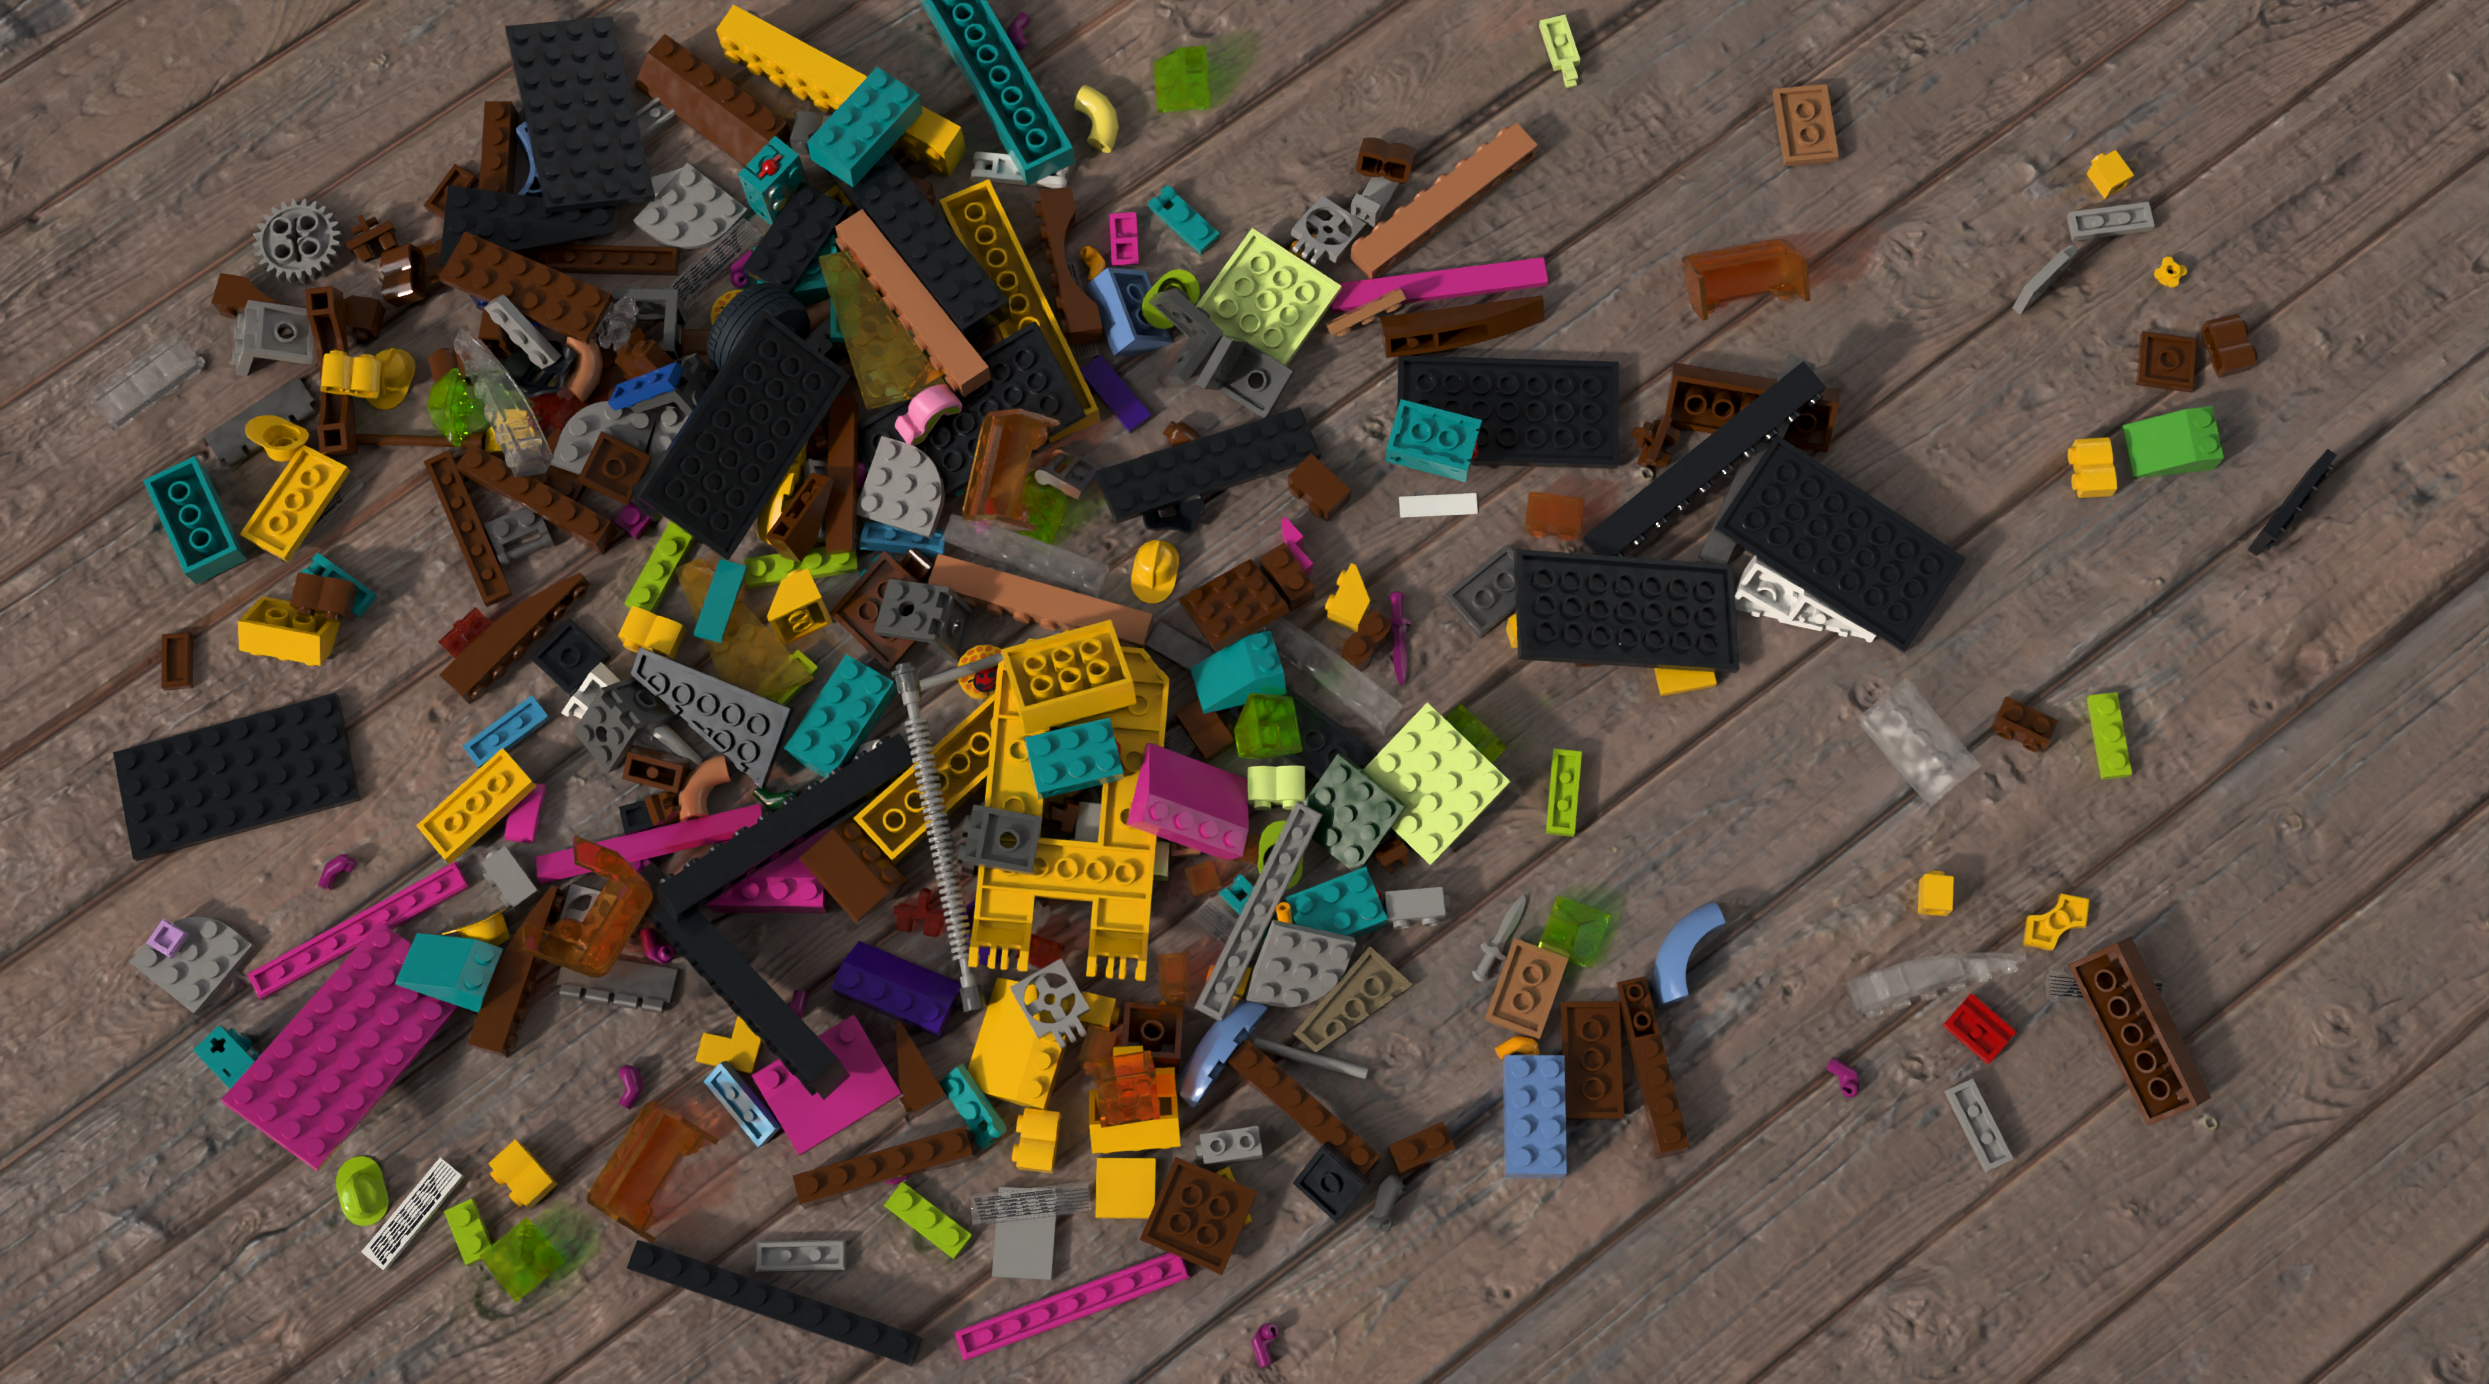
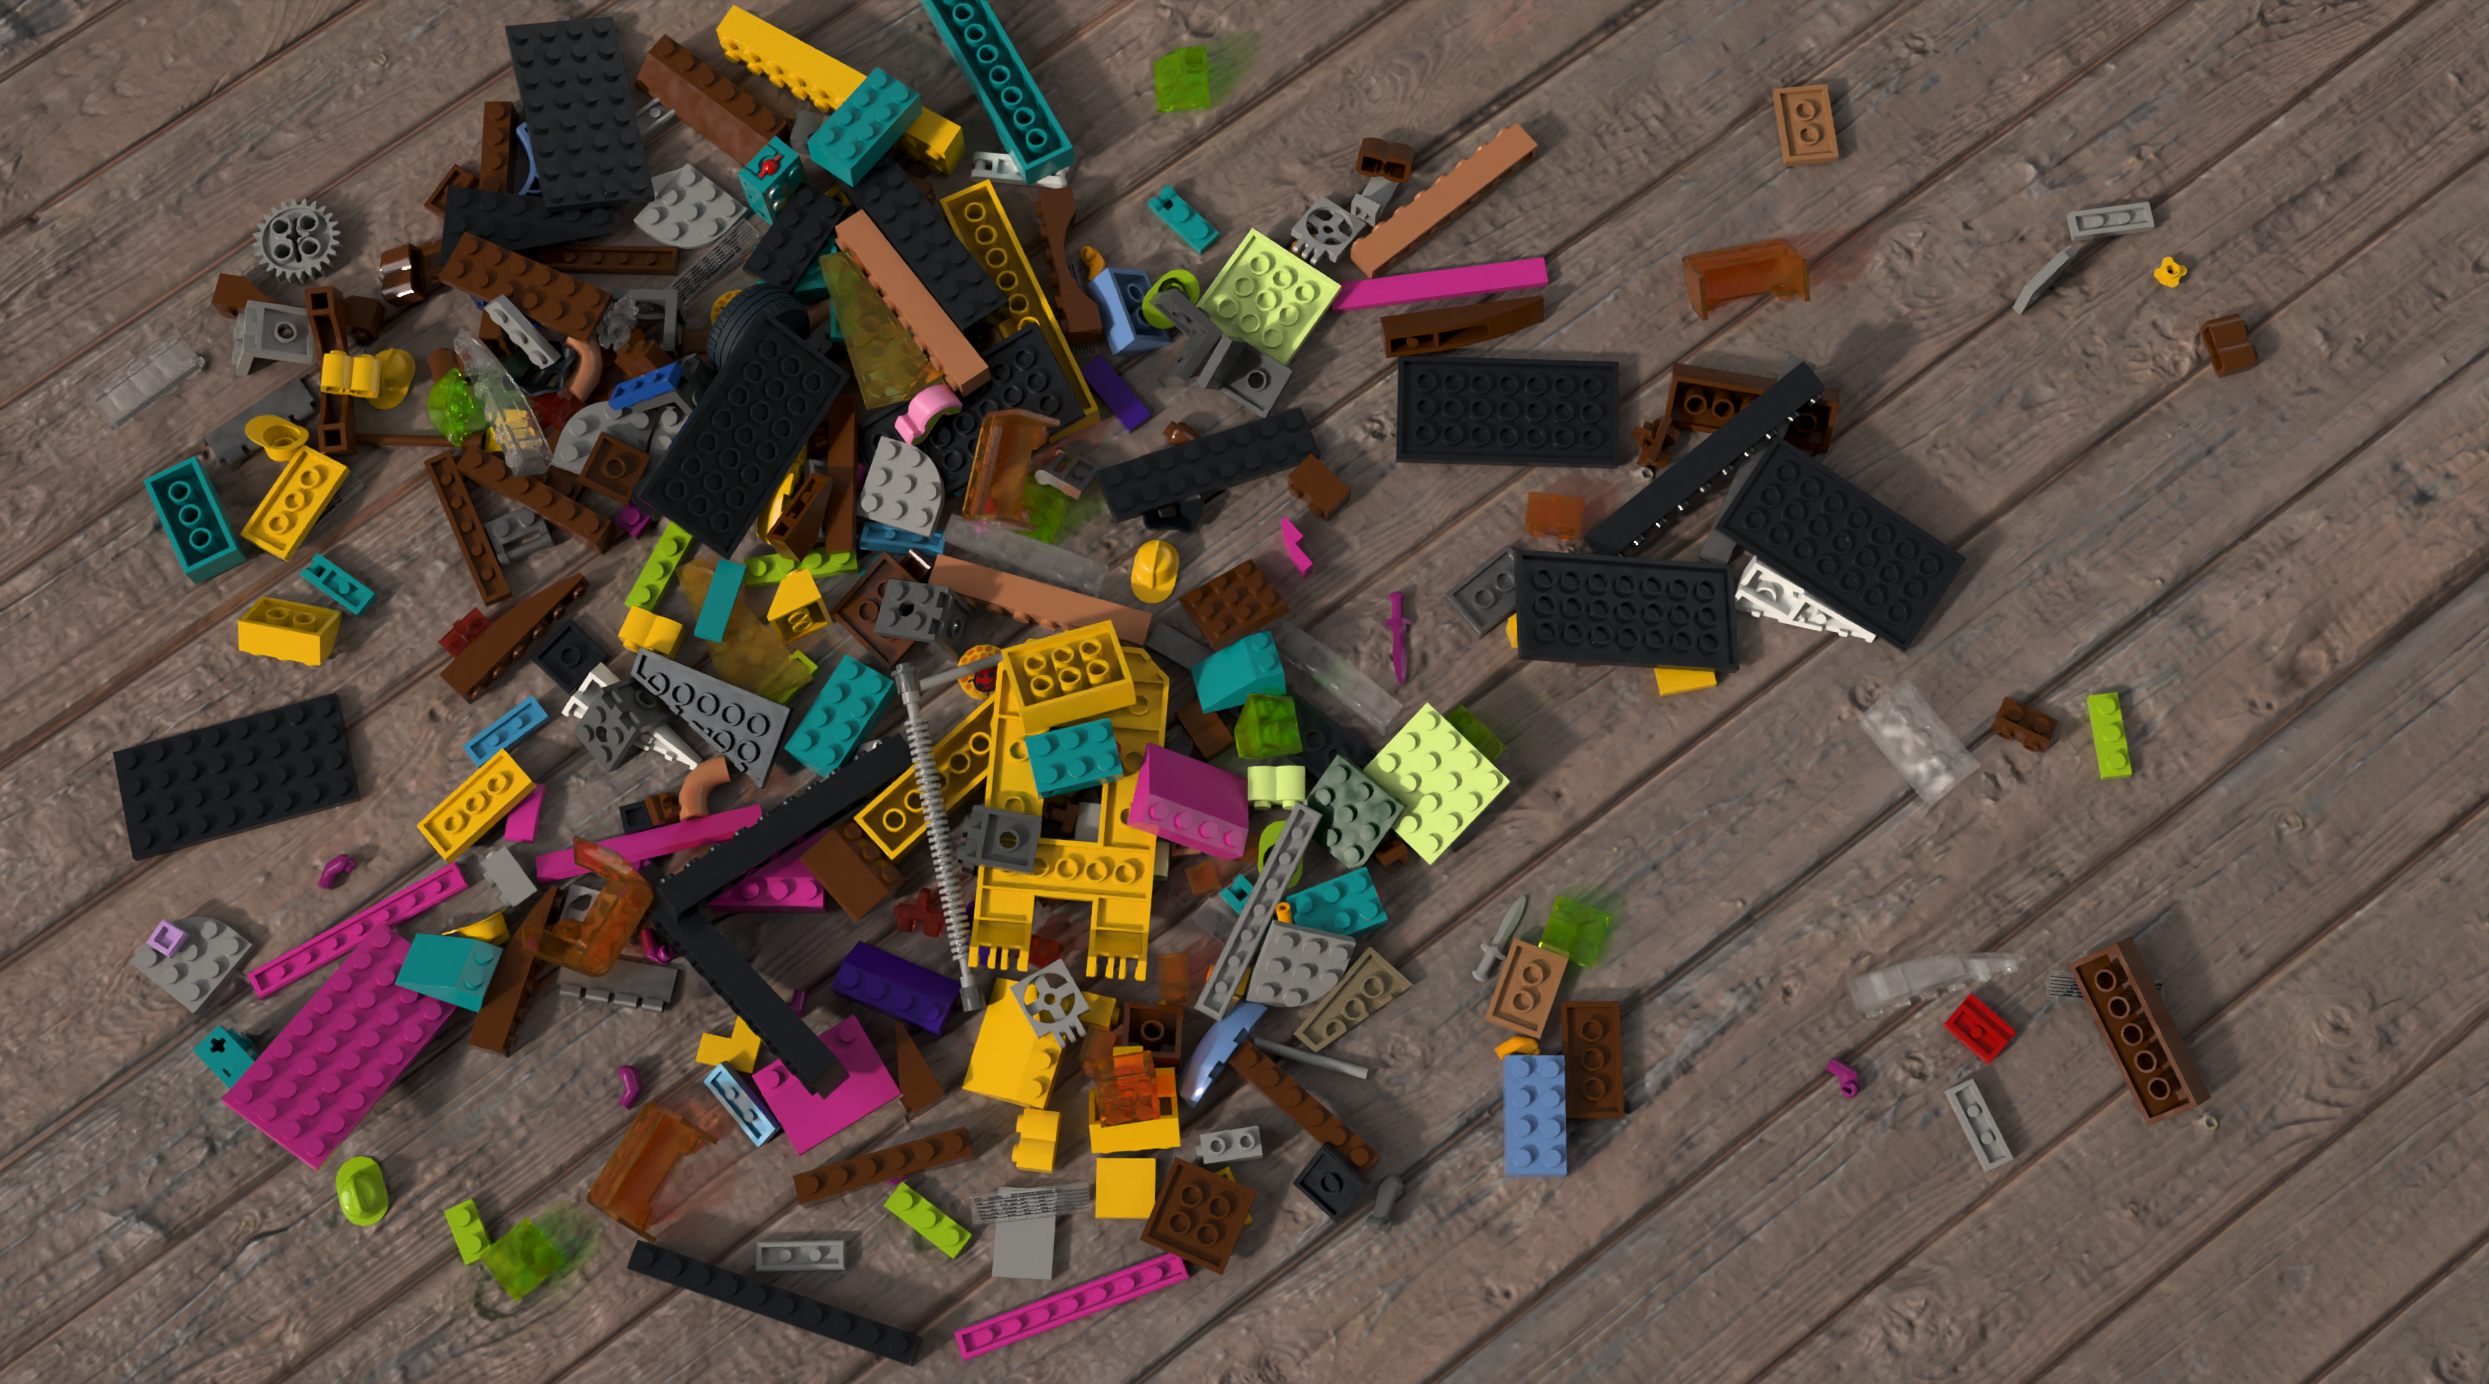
reddish brown tile [161,632,193,691] -> none
reddish brown brick [290,572,358,622] -> none
reddish brown hips [346,214,399,263] -> none
white tile [362,1158,464,1271] -> none
yellow brick [488,1139,558,1209] -> none
reddish brown brick [622,745,691,793] -> none
magenta arm [730,250,752,289] -> none
dark green arm [753,787,796,812] -> none
teal plate [939,1064,1006,1149] -> none
magenta arm [1007,12,1031,51] -> none
light yellow cylinder [1074,85,1119,153] -> none
dark pink slope [1109,212,1139,266] -> none
magenta arm [1251,1322,1279,1368] -> none
reddish brown brick [1261,542,1315,612] -> none
medium nougat plate [1325,287,1406,337] -> none
yellow slope [1325,563,1370,632] -> none
reddish brown brick [1341,610,1391,675] -> none
light grey brick [1384,887,1450,929] -> none
teal piece [1385,399,1482,482] -> none
reddish brown brick [1388,1121,1455,1177] -> none
white sticker [1399,493,1478,518] -> none
yellowish green plate [1539,15,1580,88] -> none
lime plate [1545,749,1582,837] -> none
reddish brown slope [1616,976,1690,1159] -> none
medium blue brick [1652,902,1726,1009] -> none
yellow brick [1918,871,1954,916] -> none
yellow tile [2023,893,2090,951] -> none
yellow brick [2068,437,2117,498] -> none
yellow brick [2087,150,2134,199] -> none
bright green slope [2122,406,2224,479] -> none
reddish brown tile [2136,331,2198,393] -> none
black plate [2247,449,2337,556] -> none

